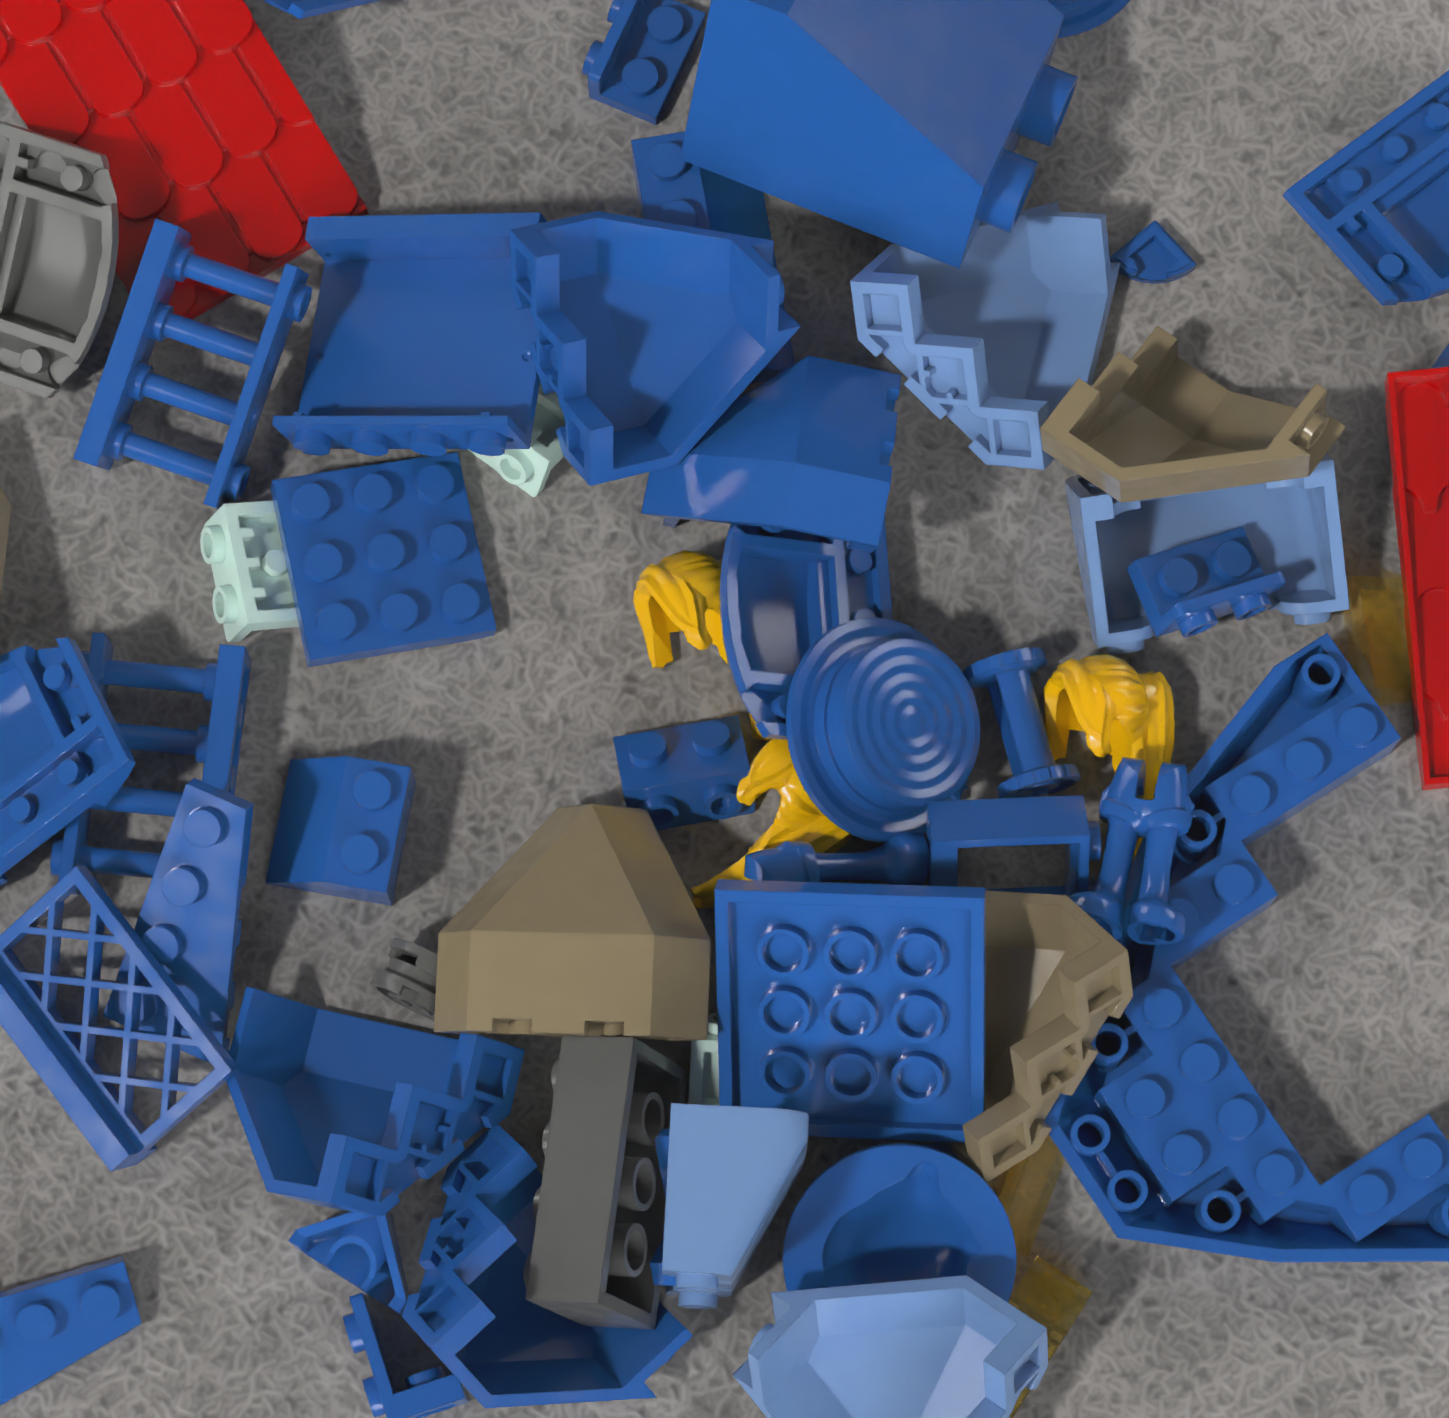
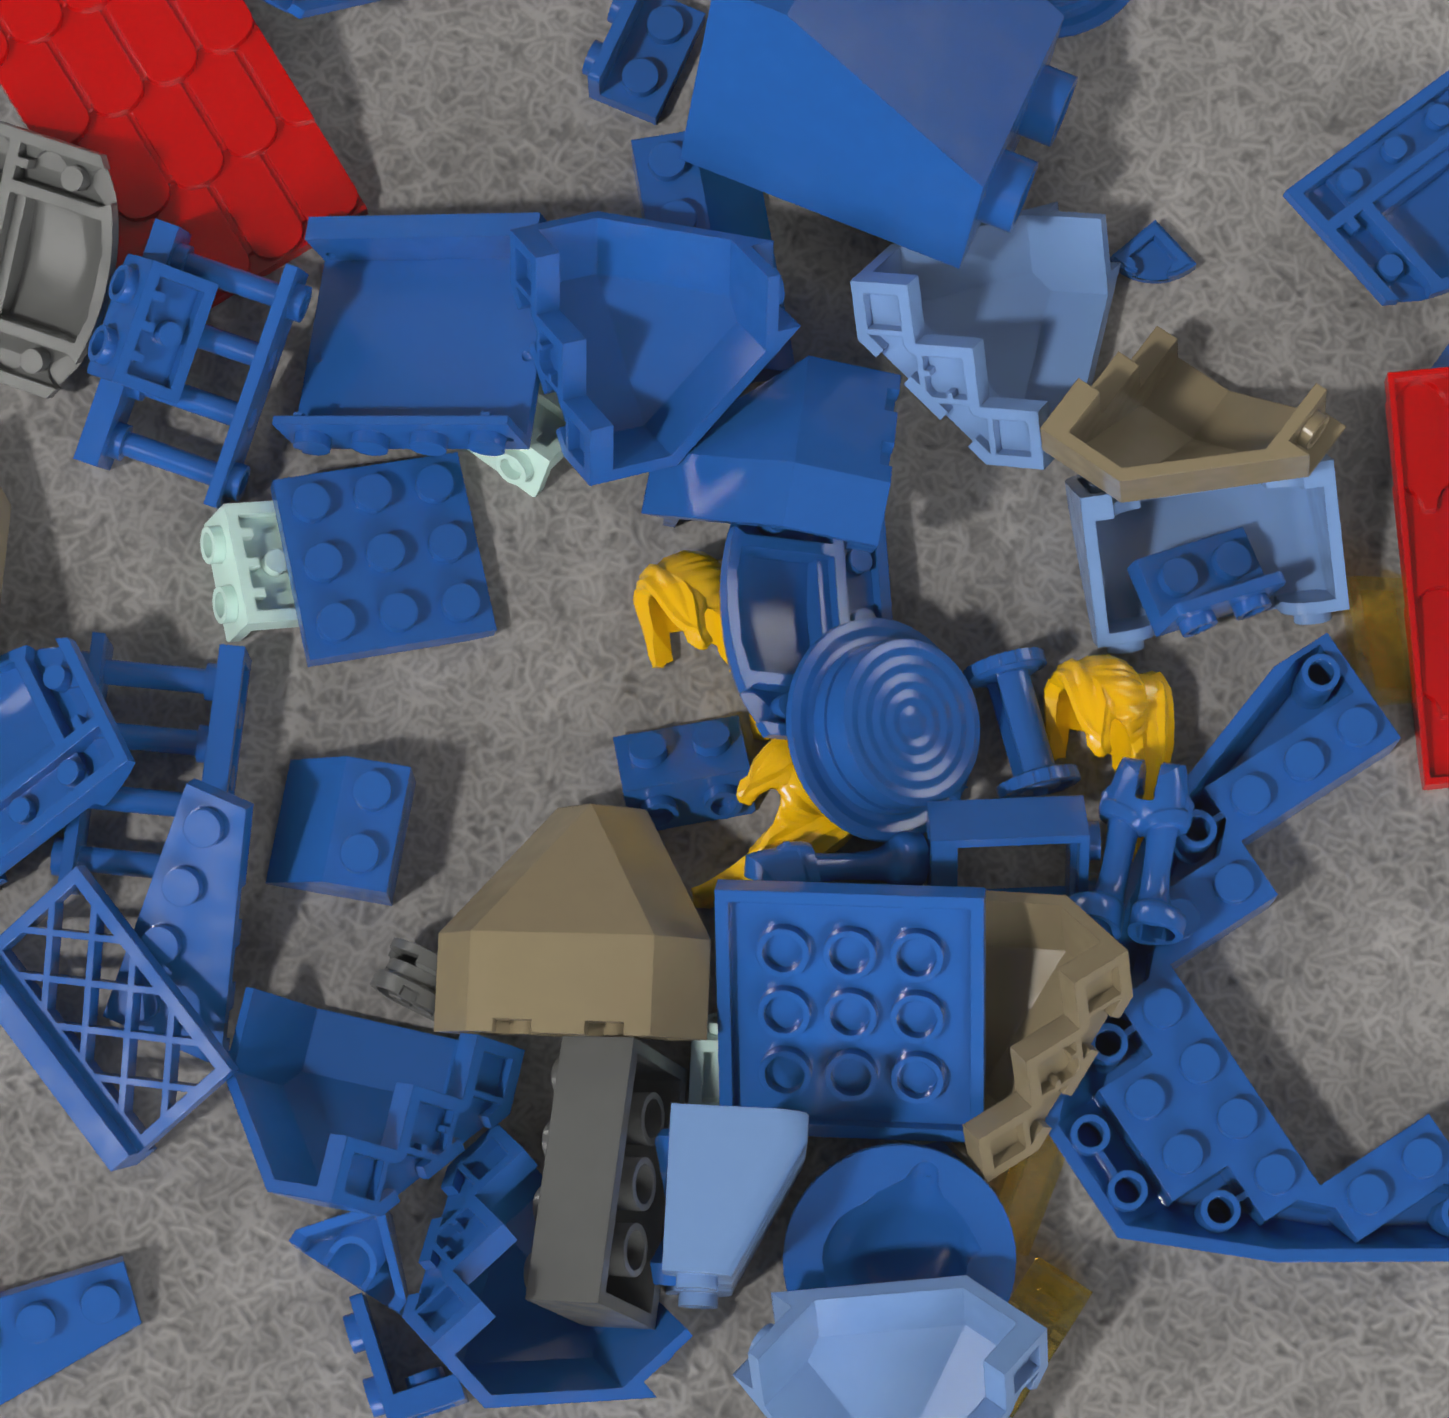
none -> blue bracket [87,254,219,405]

